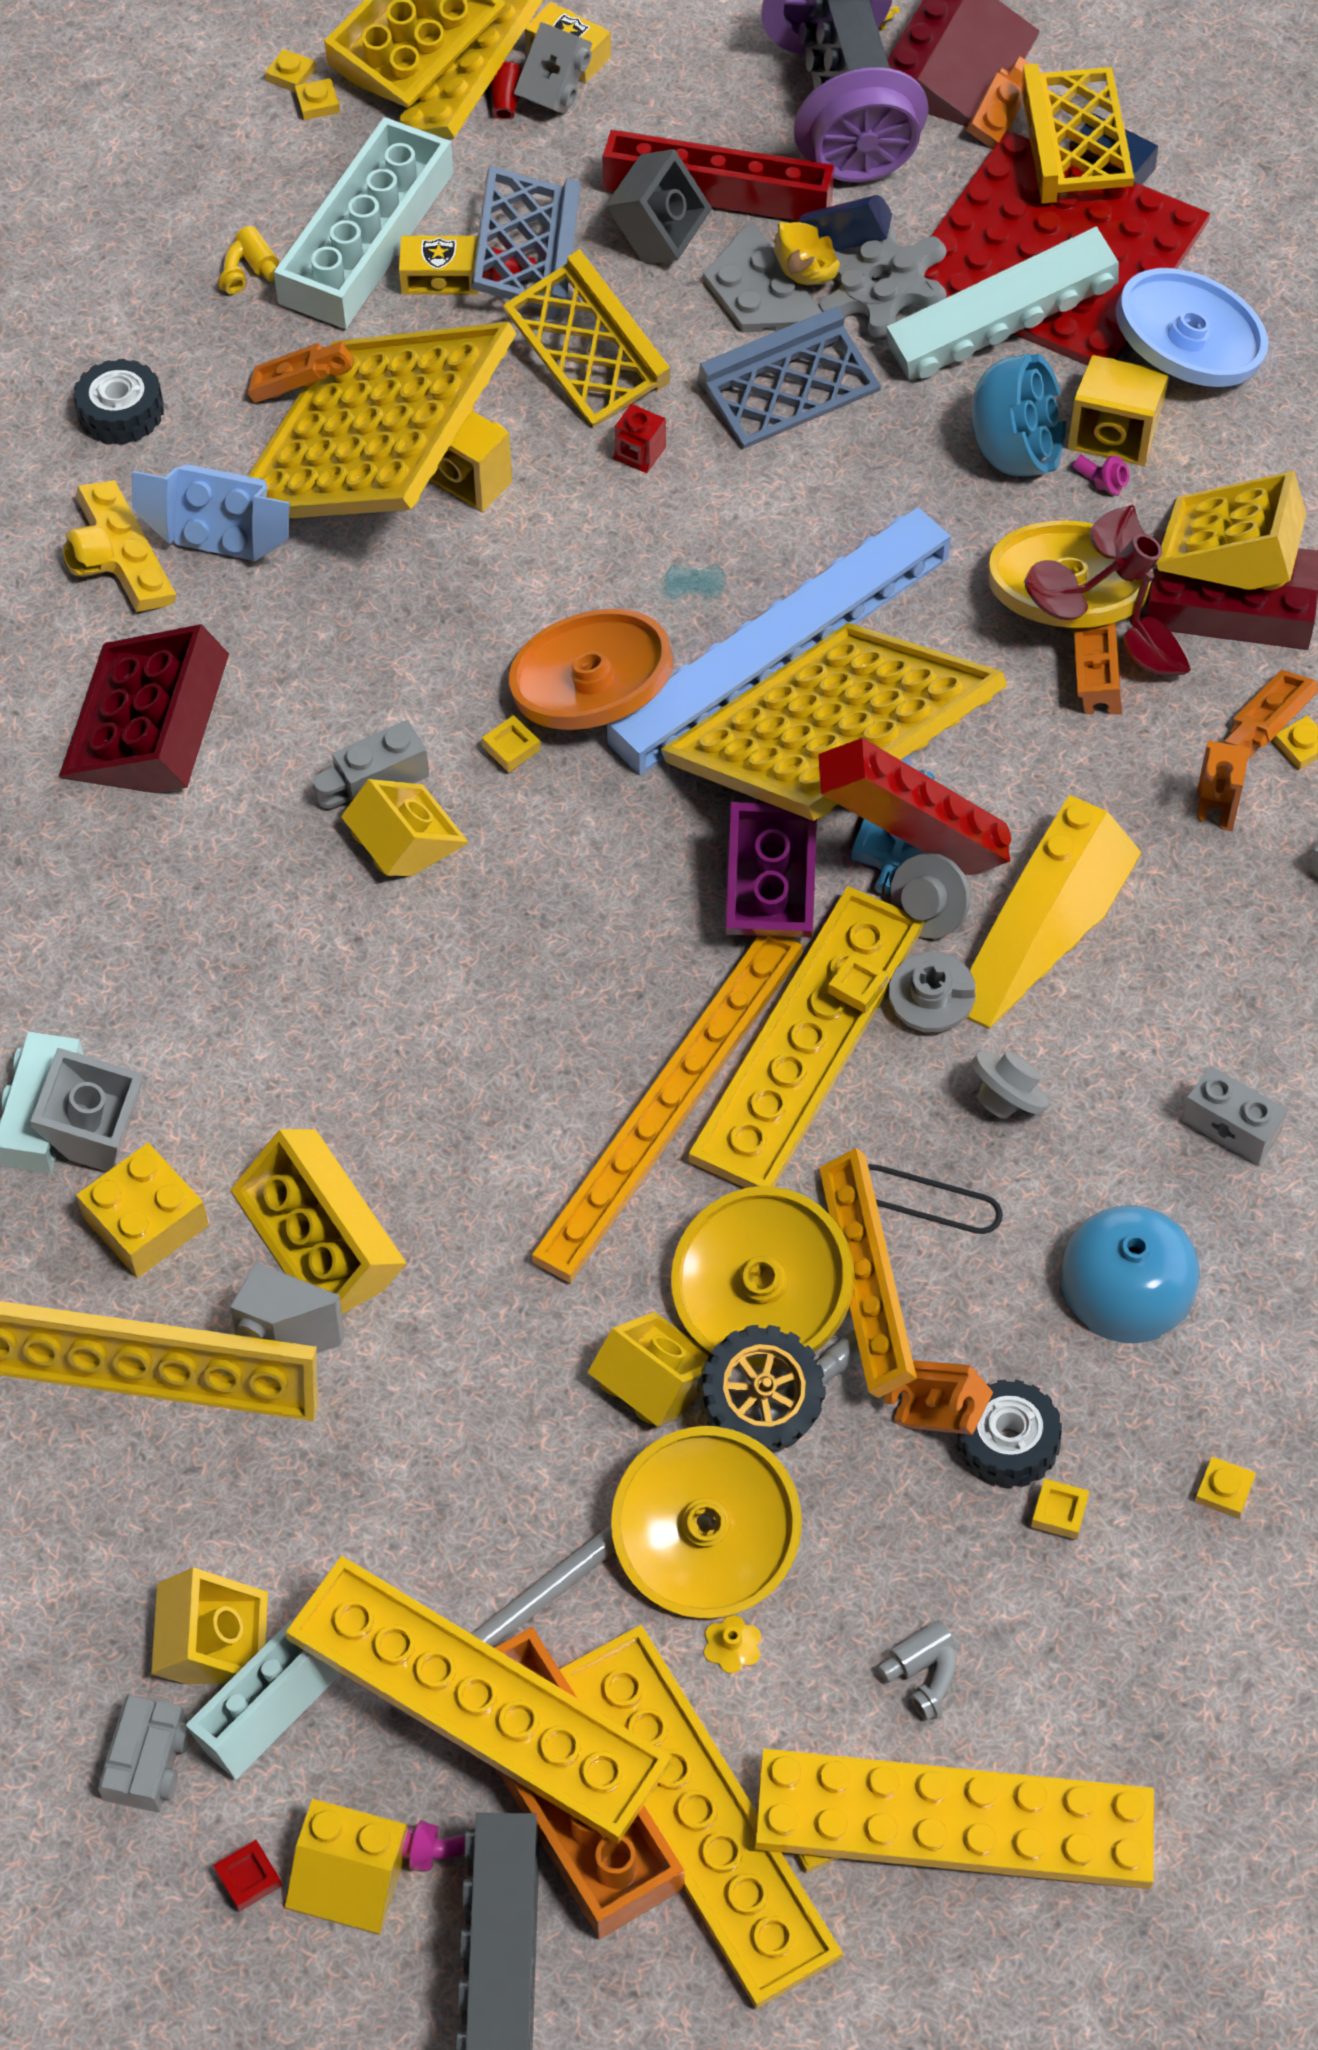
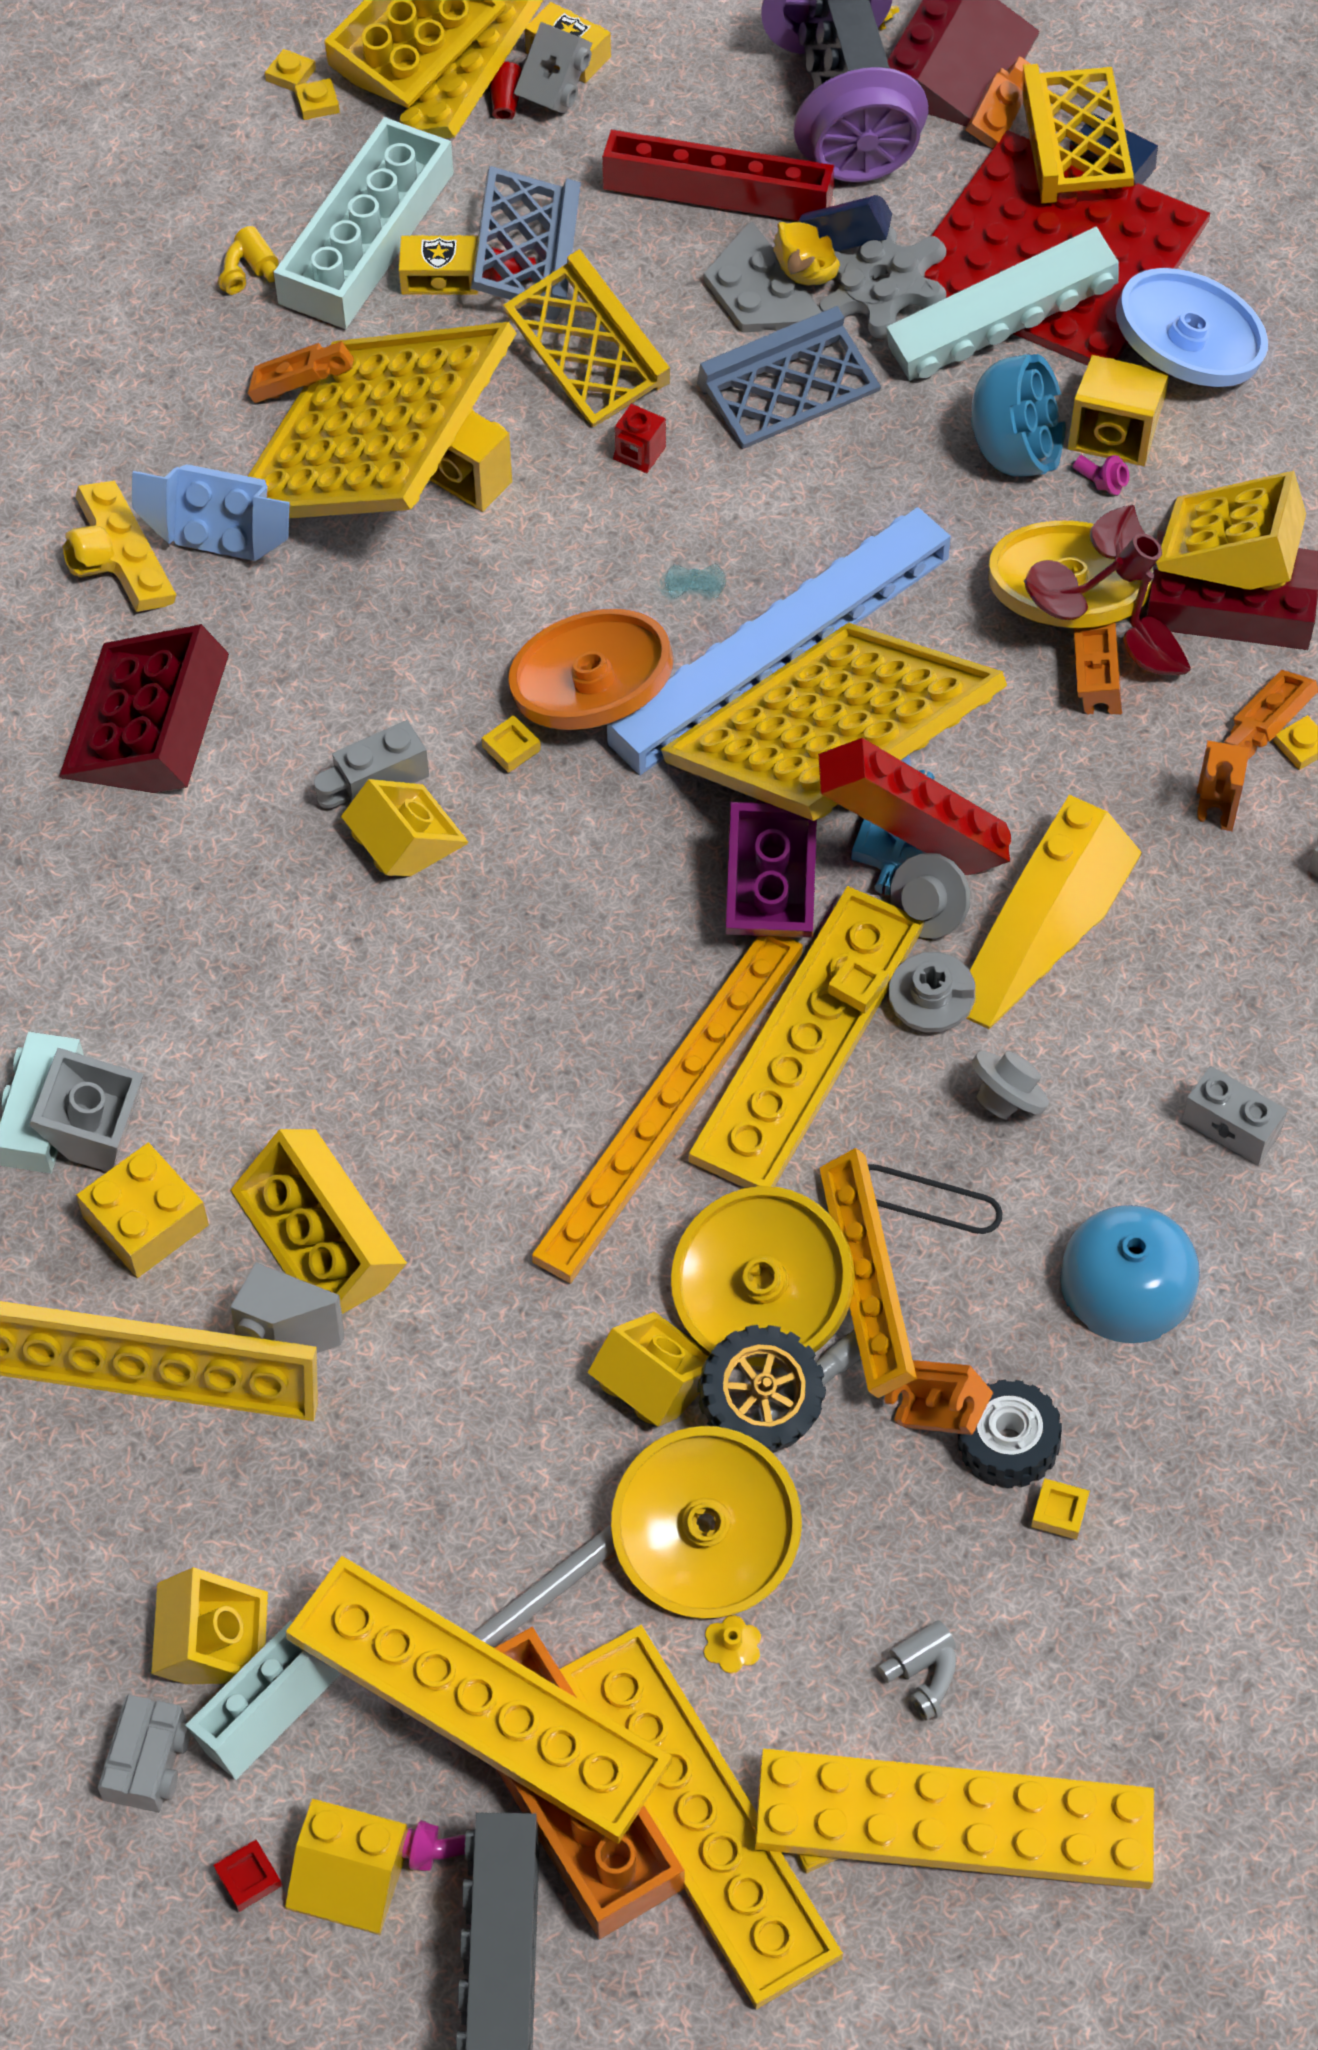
black wheel [73,359,164,444] -> none
dark grey brick [606,149,712,264] -> none
yellow plate [1195,1456,1256,1519] -> none

